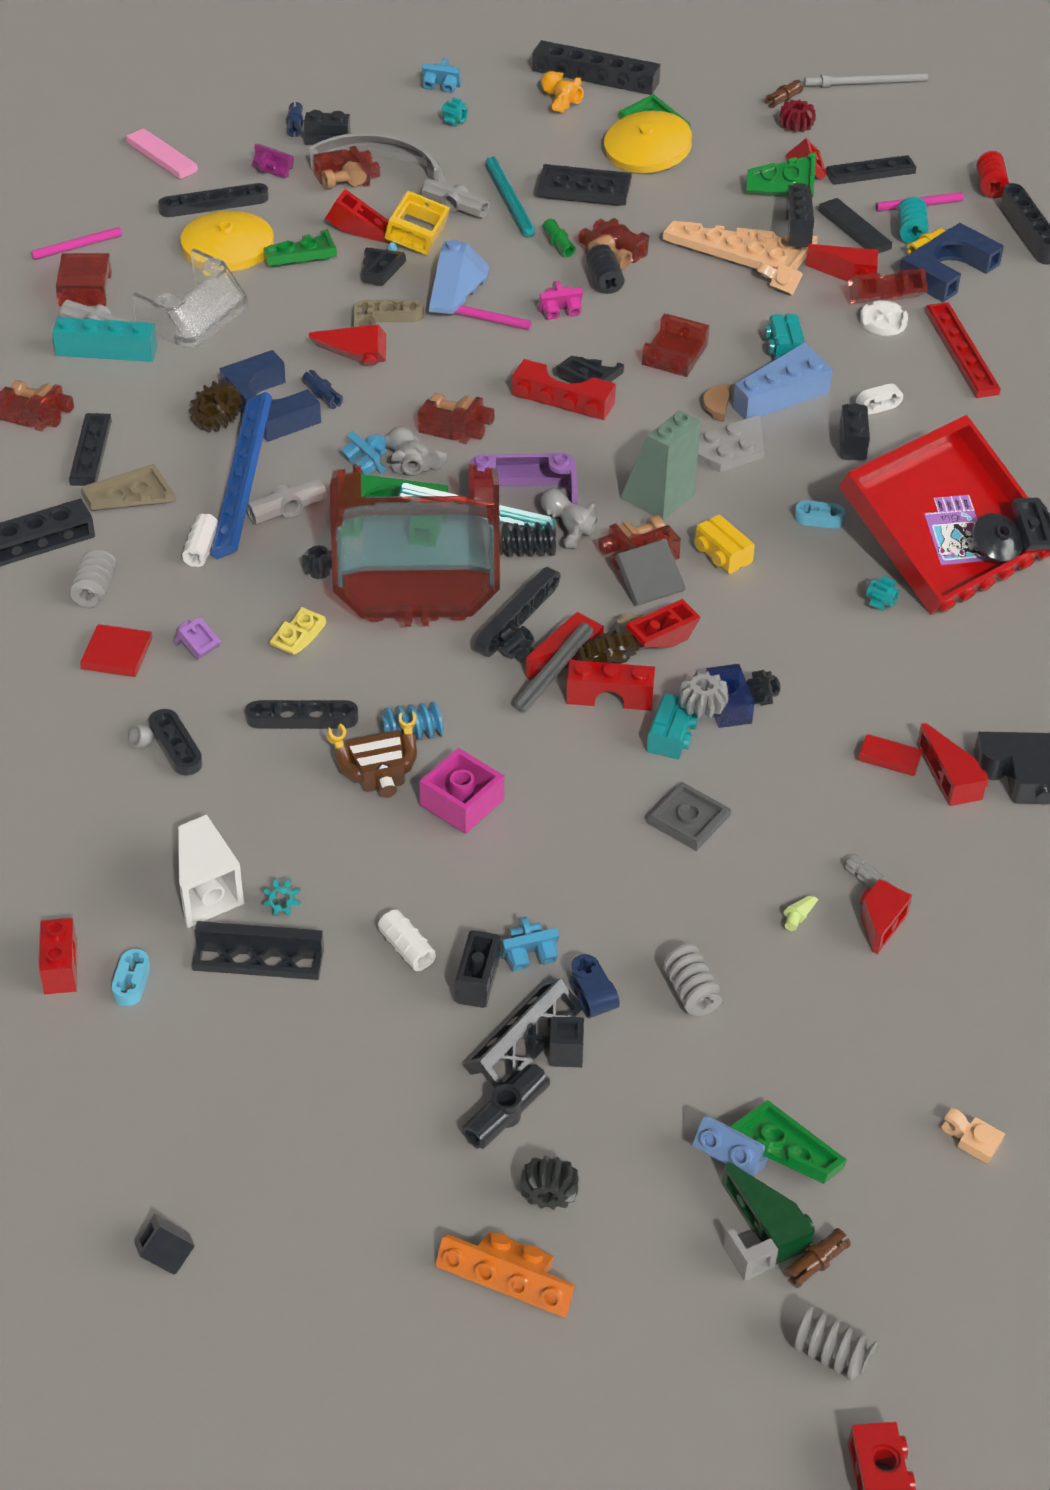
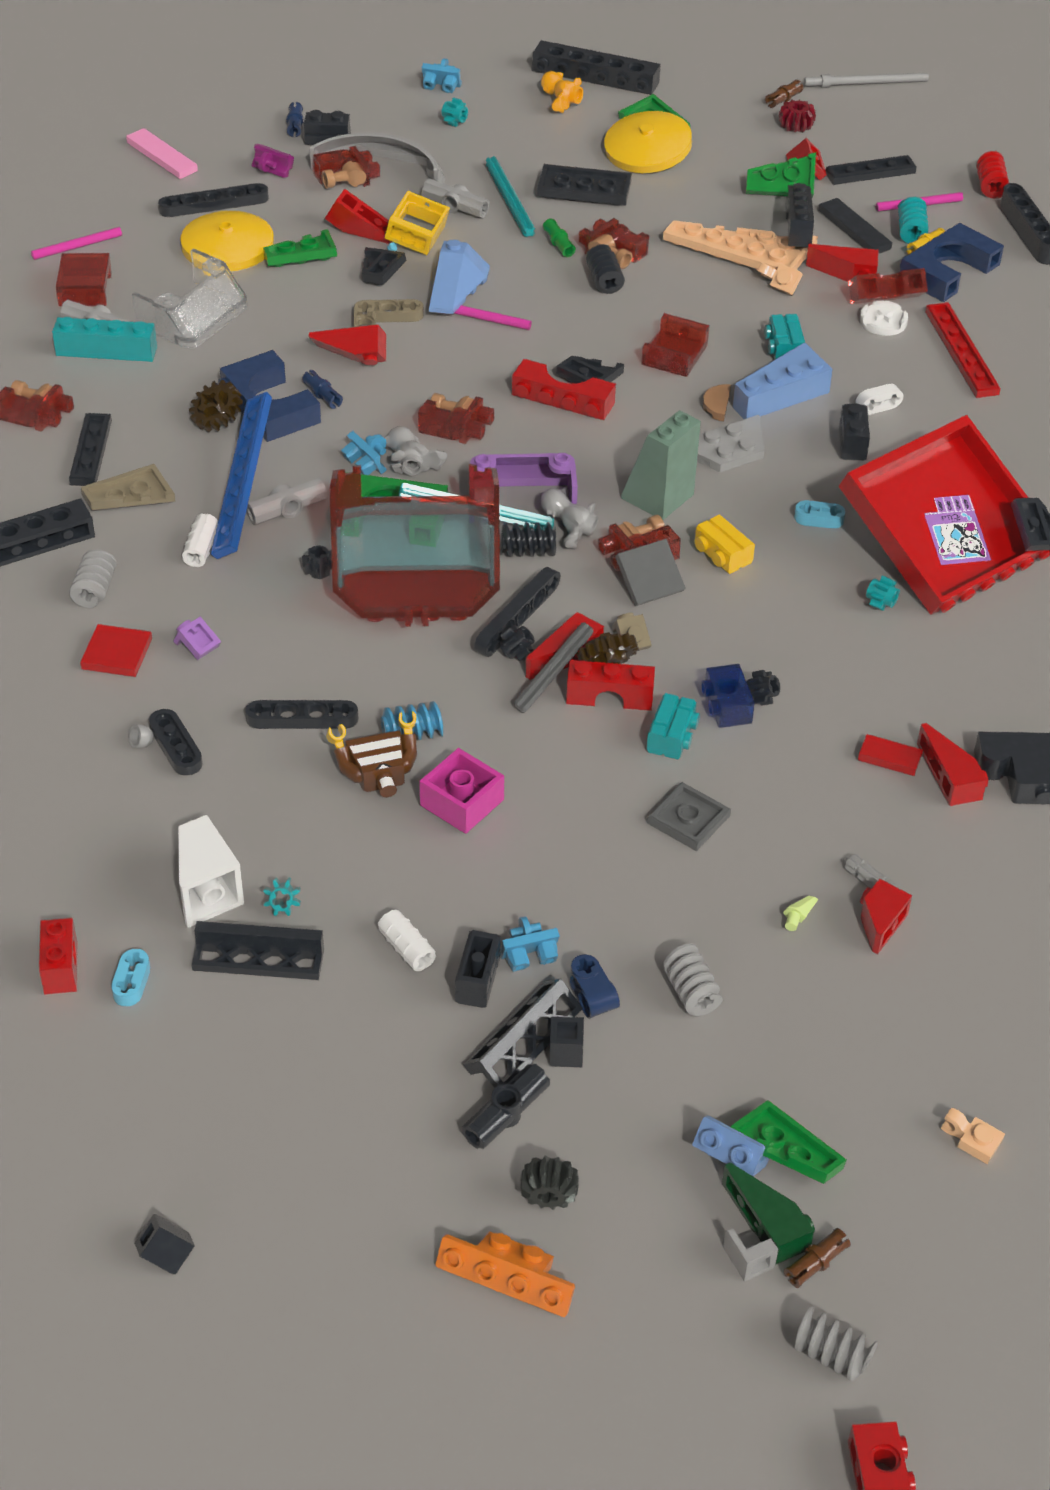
light yellow slope [270,607,327,655] -> none
dark pink hips [537,280,583,320] -> none
red slope [625,598,701,648] -> none
light grey gear [679,671,729,719] -> none
black dish [973,513,1024,562] -> none

